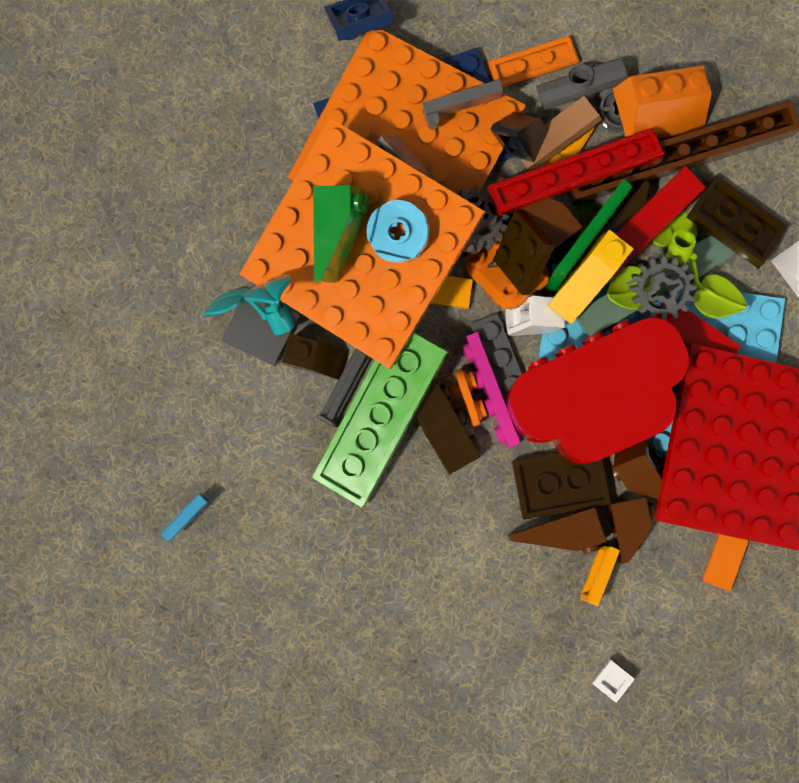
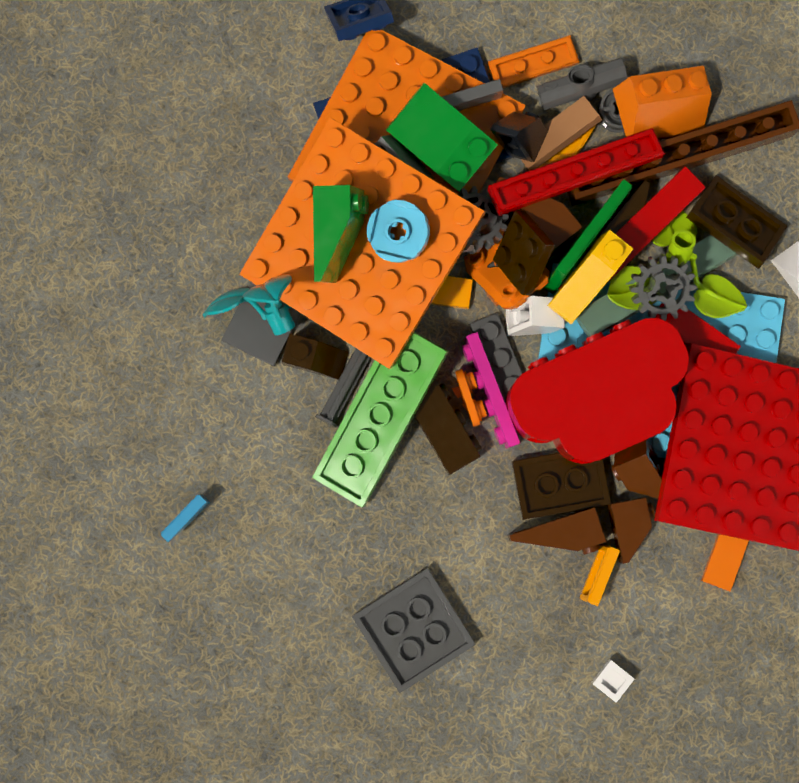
none -> dark grey plate [352,568,476,693]
none -> green slope [386,83,498,192]

